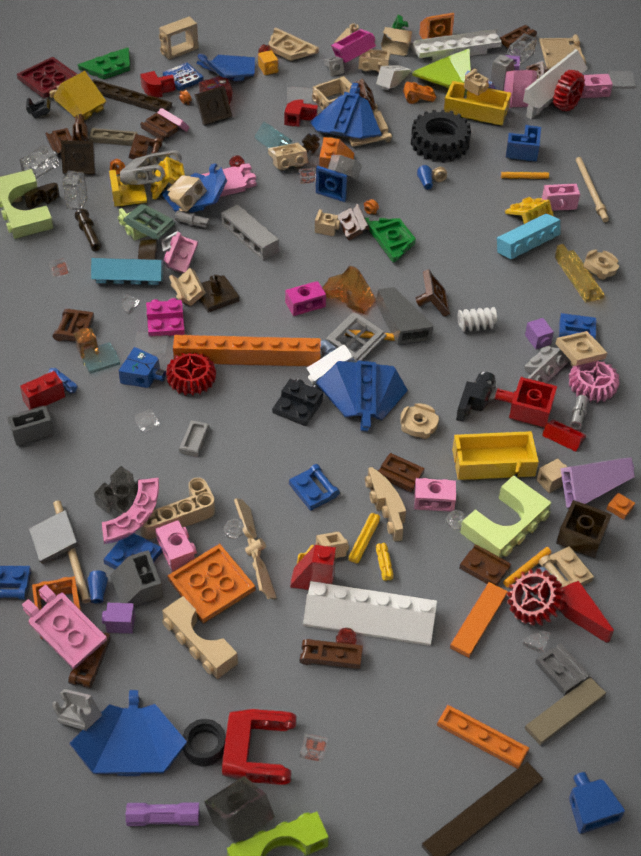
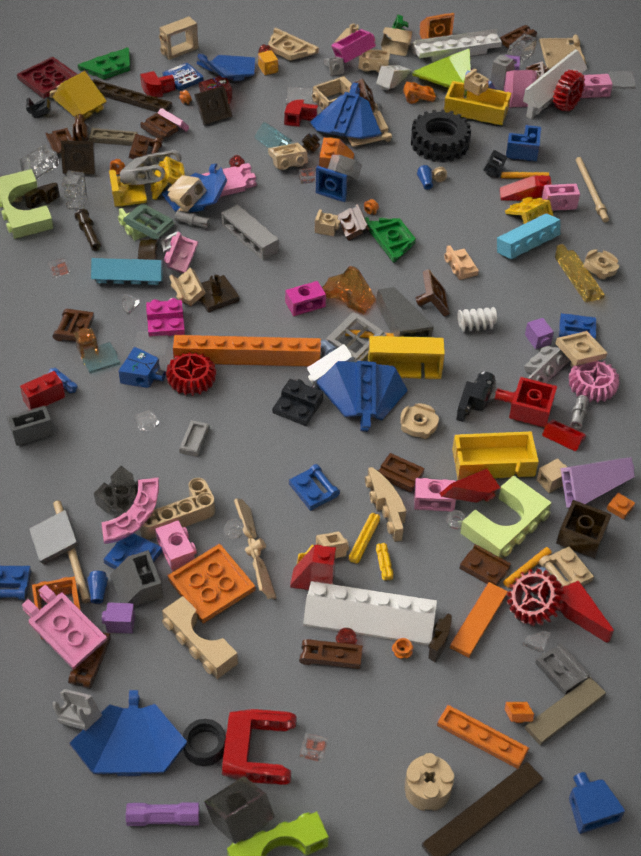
none -> yellow piece [368,336,445,379]
none -> orange plate [392,638,413,659]
none -> tan brick [405,753,454,811]
none -> dark brown slope [428,613,452,662]
none -> red slope [439,468,500,503]
none -> light nougat bracket [444,245,479,280]
none -> black brick [483,150,508,177]
none -> red slope [499,175,552,201]
none -> orange plate [505,702,534,723]

